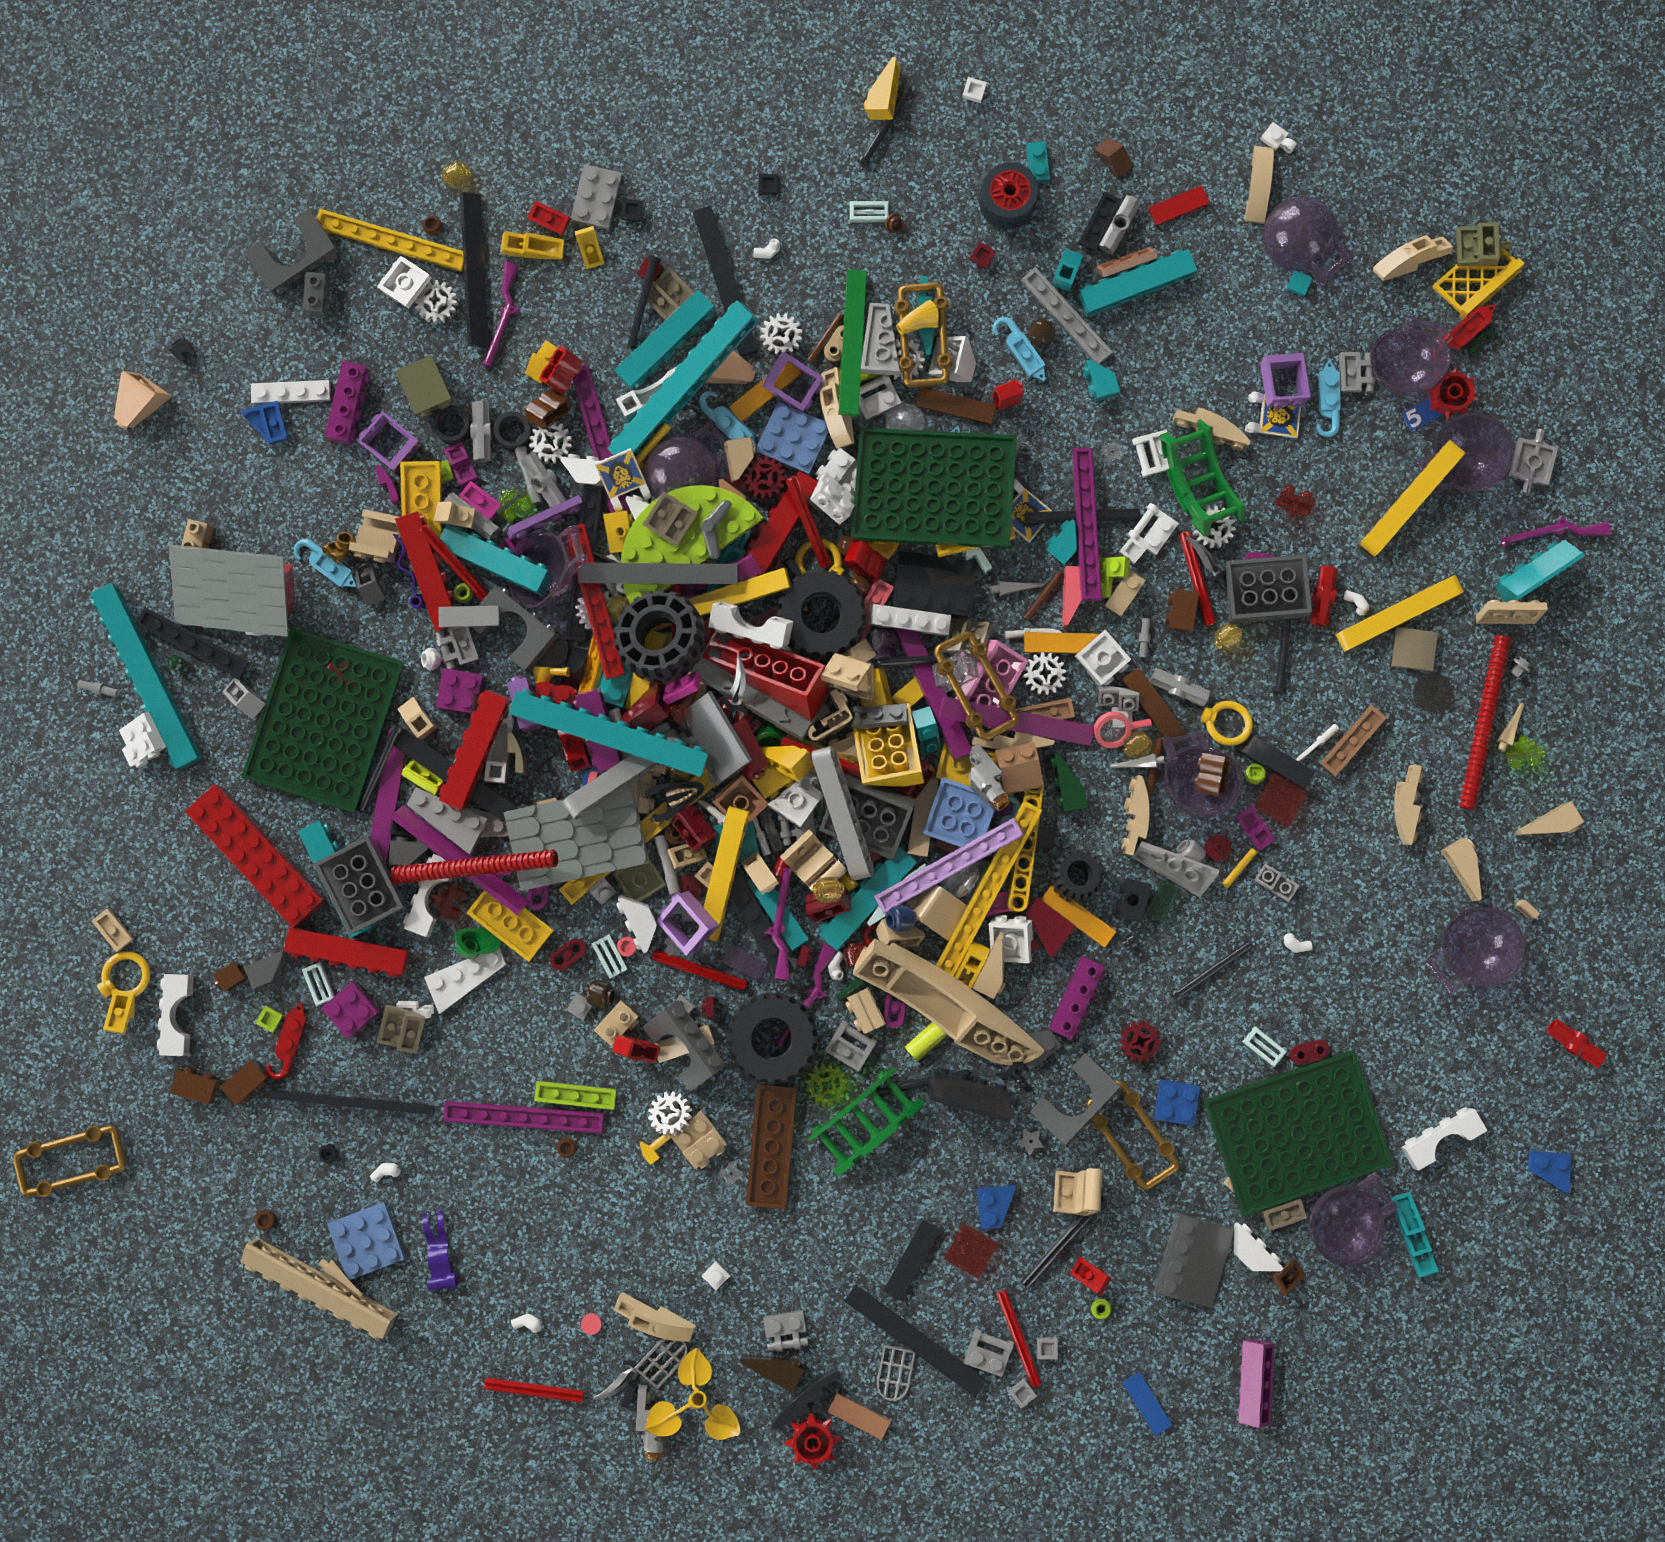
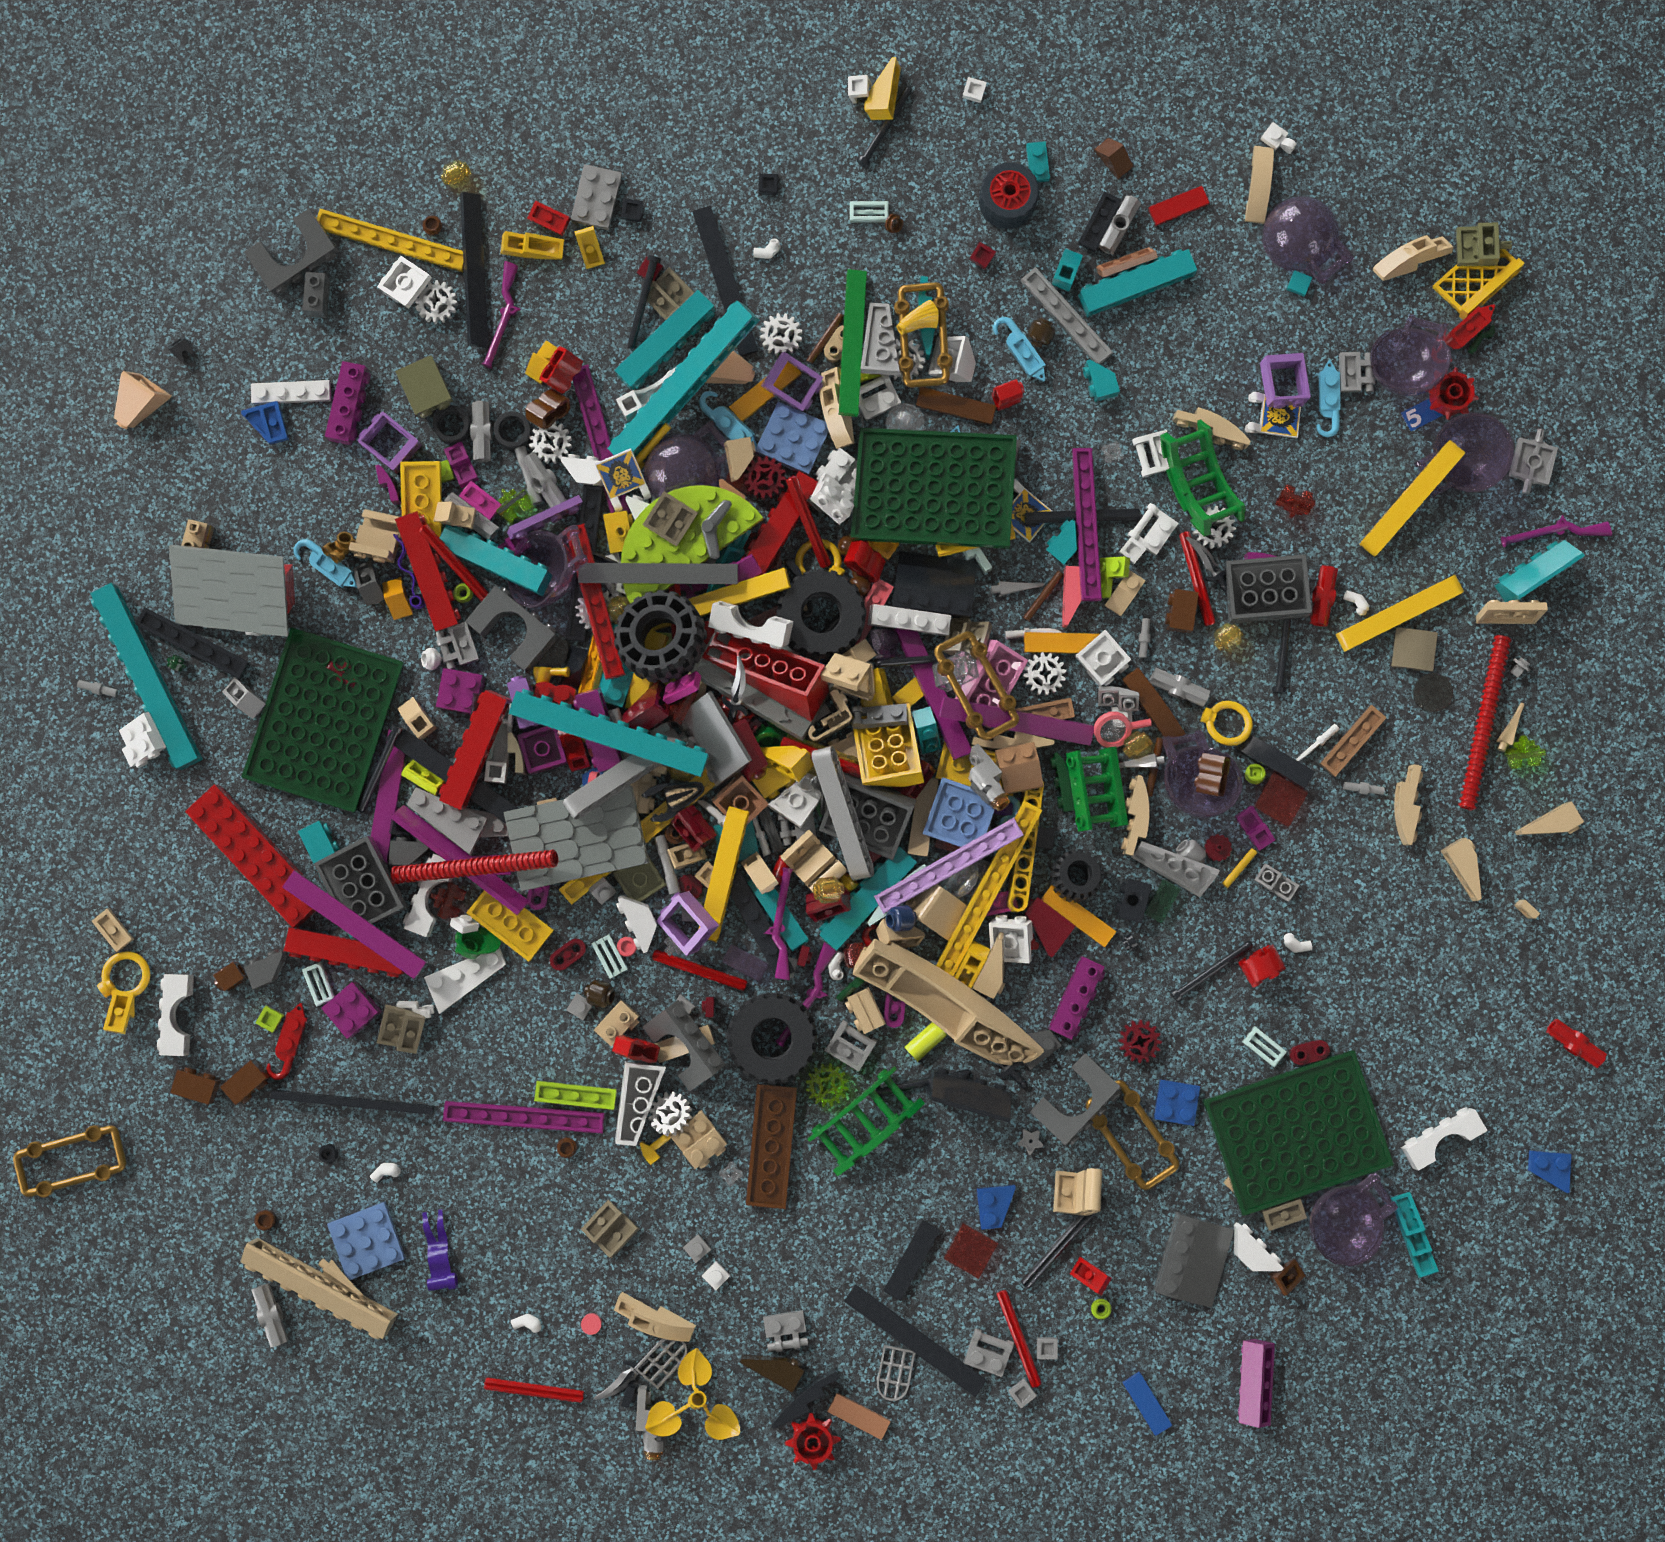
light grey tile [439,606,500,628] -> none
clear purple windscreen [1424,906,1525,997] -> none
none -> light grey piece [251,1283,289,1347]
none -> magenta tile [283,871,427,979]
none -> light orange slope [382,577,413,620]
none -> white plate [450,915,479,934]
none -> magenta brick [517,726,568,775]
none -> dark tan slope [581,1200,639,1258]
none -> white wedge [615,1061,666,1146]
none -> light grey plate [683,1233,711,1263]
none -> white panel [848,75,872,104]
none -> green fence [1066,747,1128,832]
none -> red brick [1238,944,1286,987]
none -> light grey bar [1343,782,1385,795]

